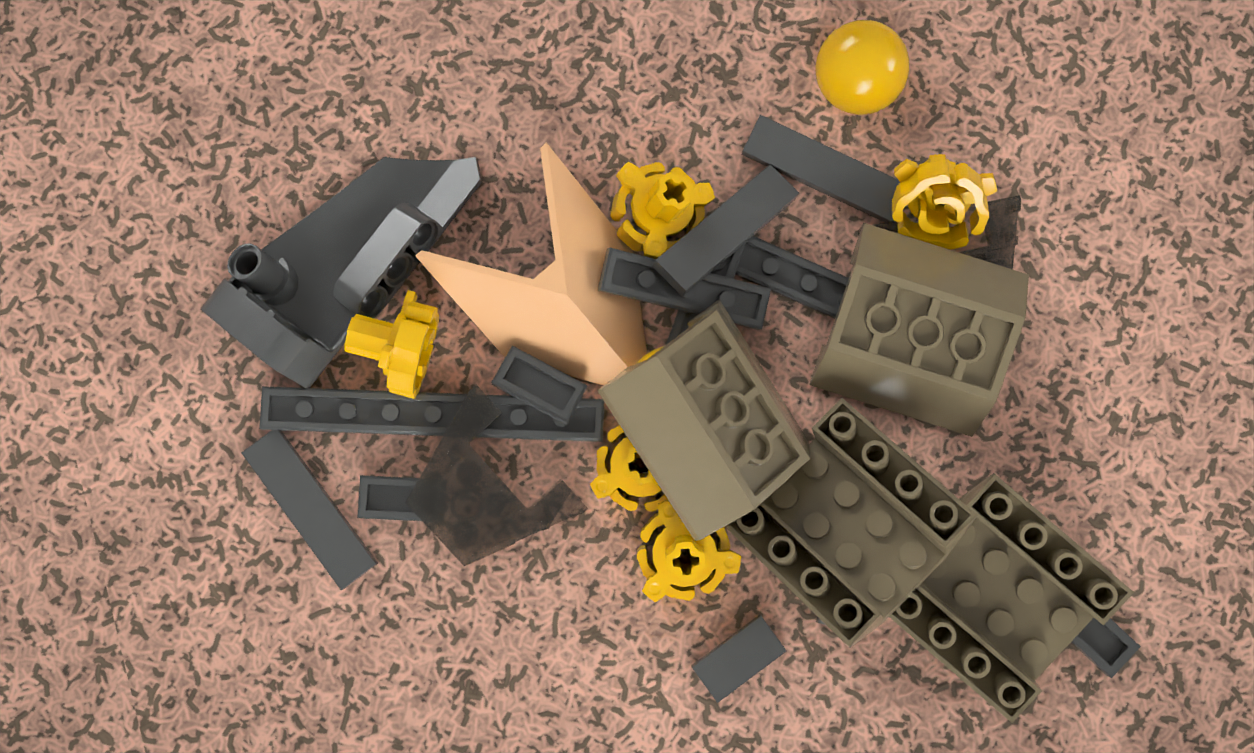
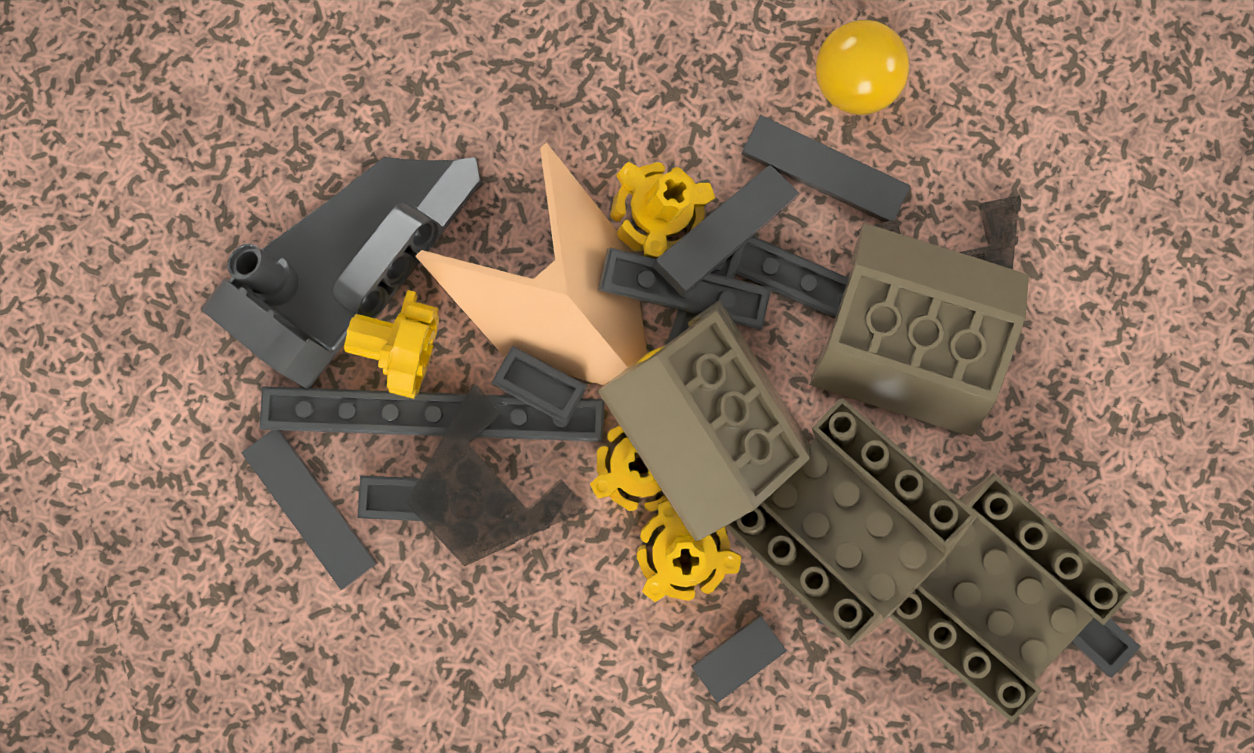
yellow piece [892,154,997,250] -> none

